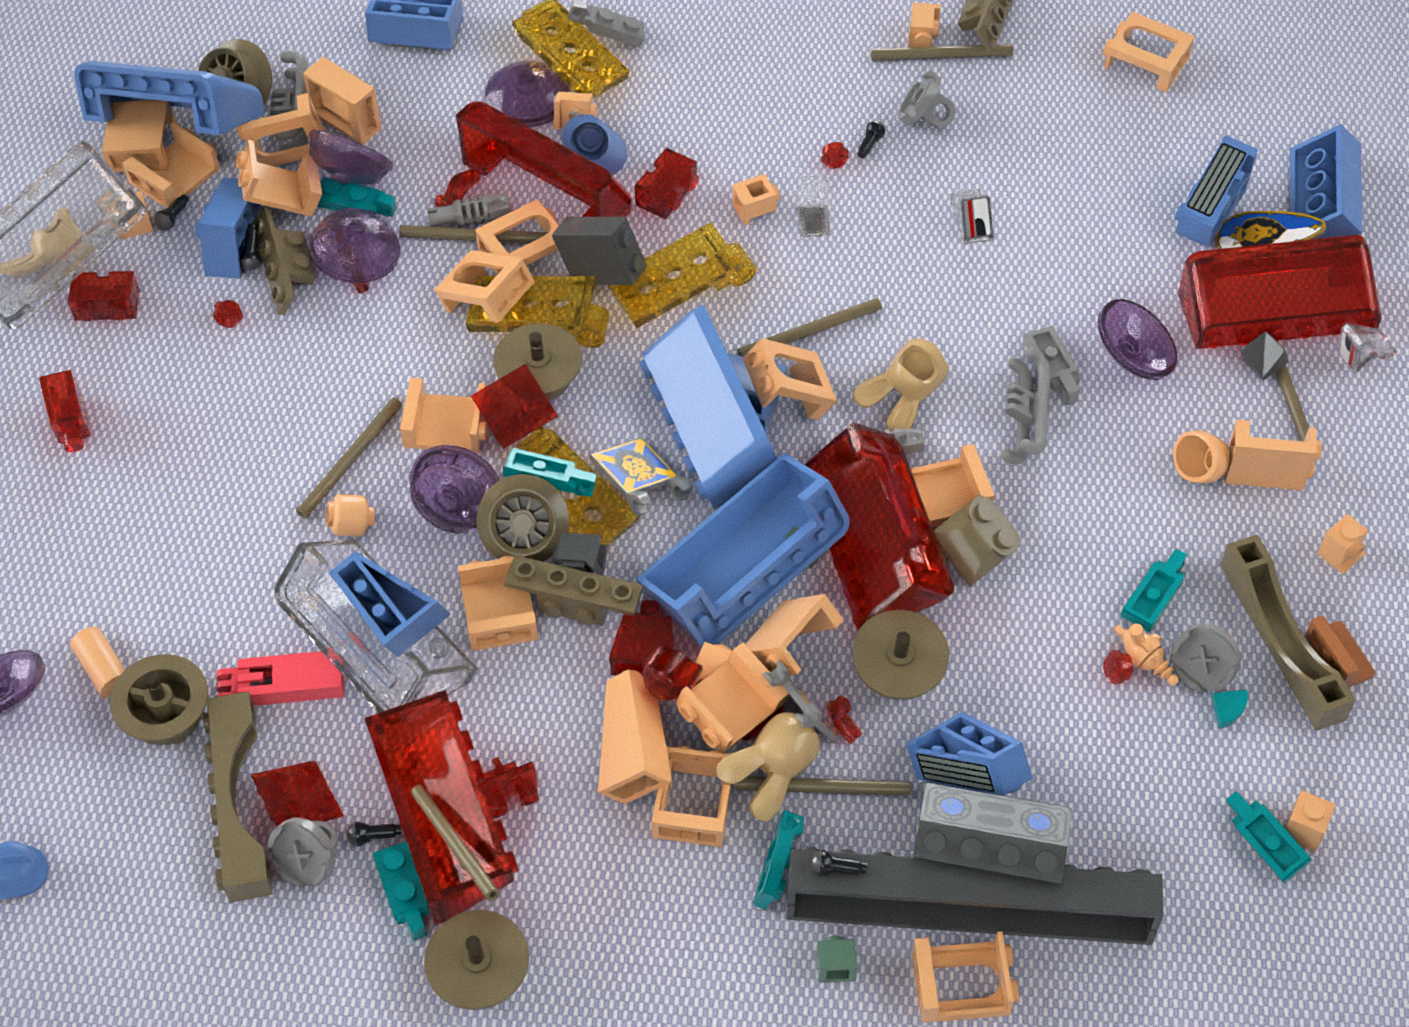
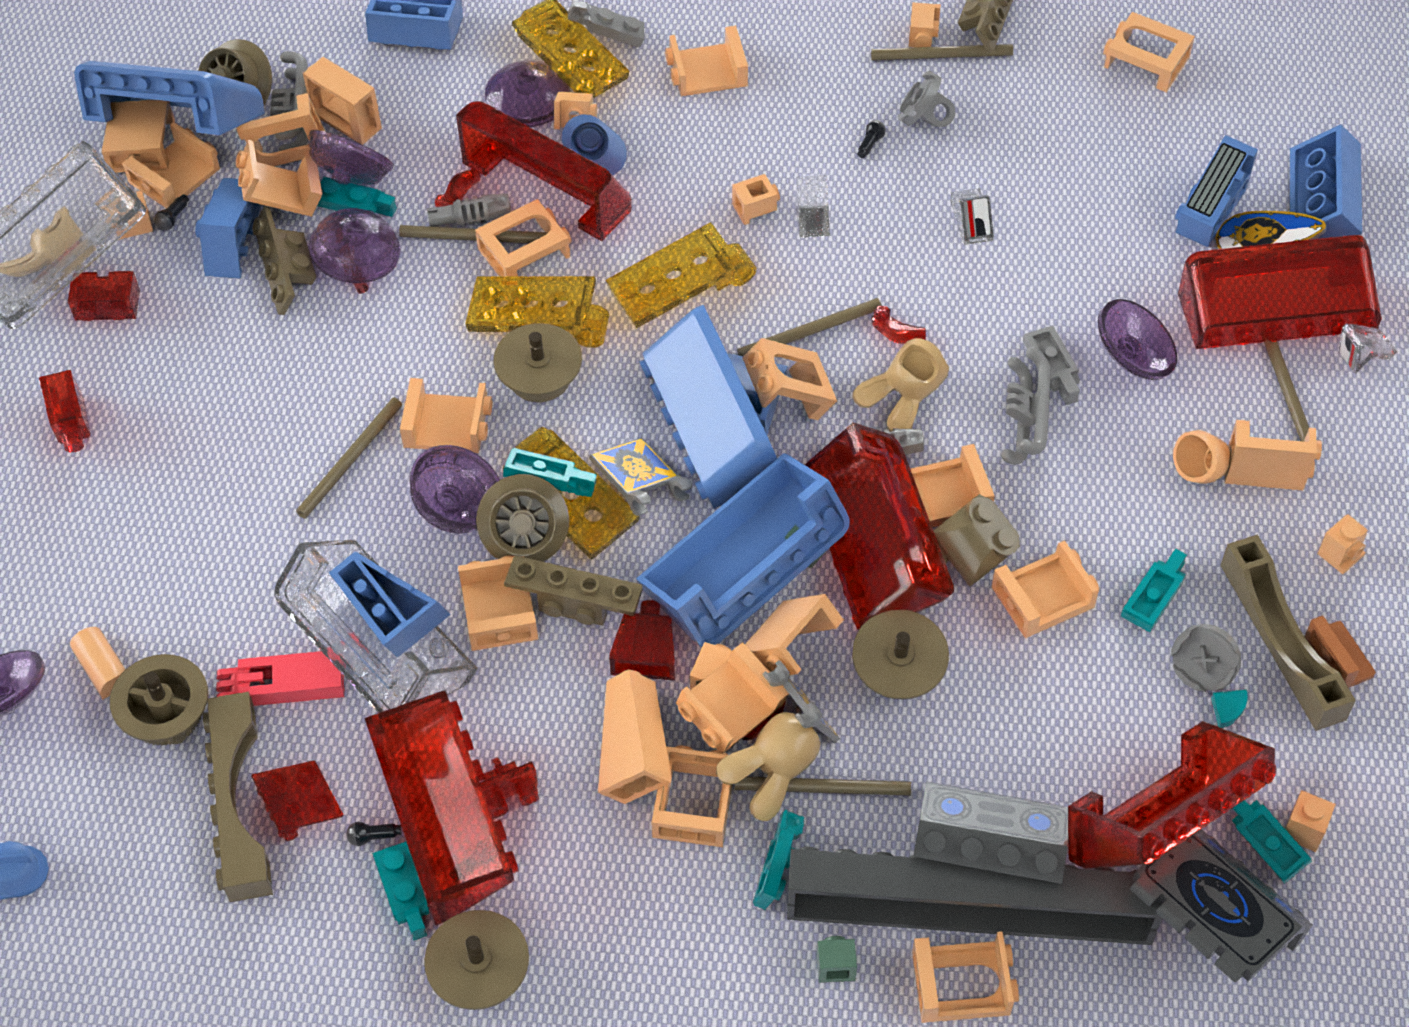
clear red plate [213,300,243,328] -> none
black piece [240,224,261,270] -> none
light grey tile [267,817,338,887] -> none
light nougat head [326,494,375,537] -> none
dark tan piece [411,785,500,901] -> none
light nougat panel [435,250,535,322] -> none
clear red hinge [471,364,558,449] -> none
dark grey brick [552,217,647,285] -> none
dark grey window [554,533,609,576] -> none
clear red brick [635,148,699,220] -> none
clear red hair [642,643,703,701] -> none
black piece [809,850,867,876] -> none
clear red plate [821,142,849,169] -> none
clear red arm [827,696,863,745] -> none
medium blue wedge [906,711,1033,795] -> none
clear red plate [1103,650,1133,684] -> none
light nougat piece [1113,624,1179,685] -> none
dark grey slope [1241,331,1288,381] -> none
none -> light nougat panel [665,25,748,97]
none -> clear red arm [871,306,926,344]
none -> light nougat panel [991,541,1099,638]
none -> clear red windscreen [1068,721,1277,869]
none -> dark grey hinge [1130,826,1313,983]

